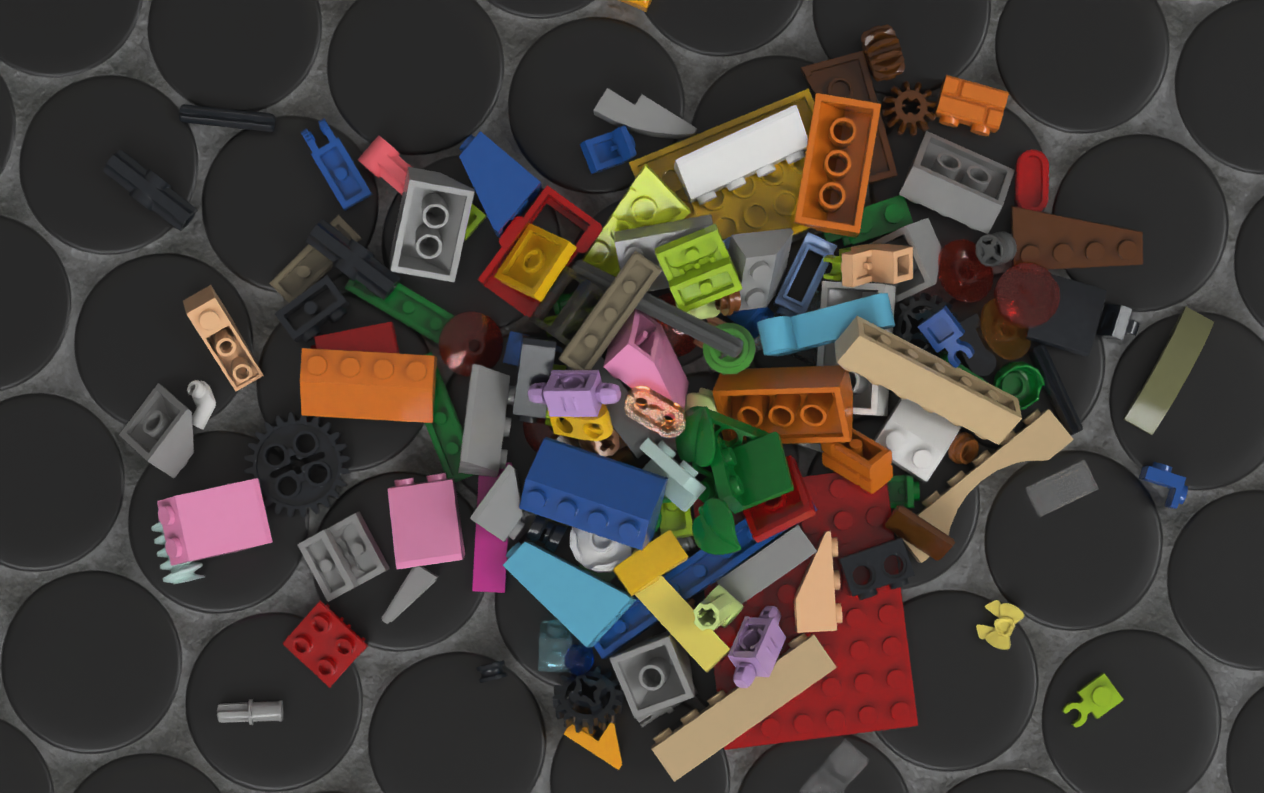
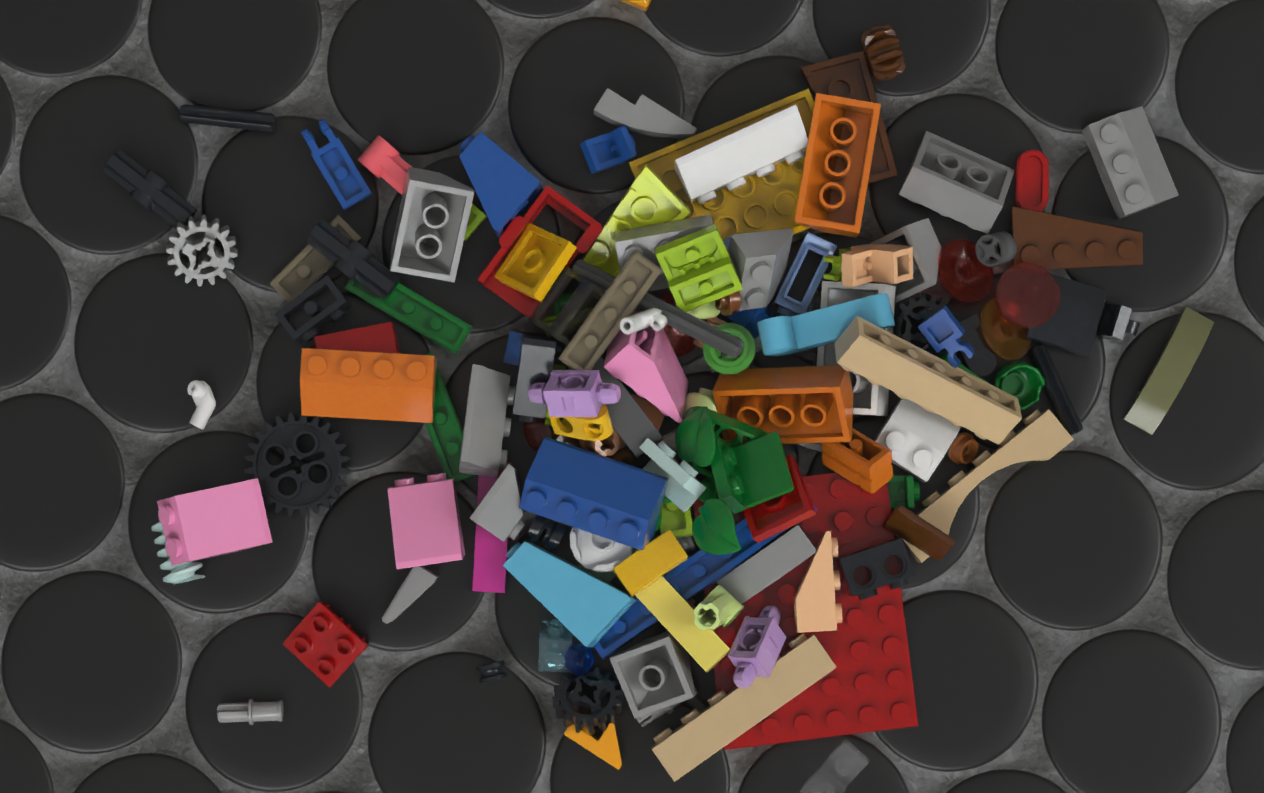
light grey slope [119,383,194,478] -> none
light nougat slope [183,285,264,391] -> none
light grey slope [297,511,390,602] -> none
clear red dish [439,311,503,376] -> none
clear orange plate [624,386,687,438] -> none
green hinge [822,195,913,246] -> none
reddish brown gear [882,81,937,137] -> none
orange brick [934,75,1009,136] -> none
light yellow piece [976,600,1025,650] -> none
clear tile [1025,460,1099,517] -> none
lime plate [1062,673,1124,728] -> none
blue bracket [1139,462,1188,509] -> none
none -> light grey gear [166,215,237,286]
none -> white arm [620,308,667,334]
none -> light grey slope [1082,106,1179,220]

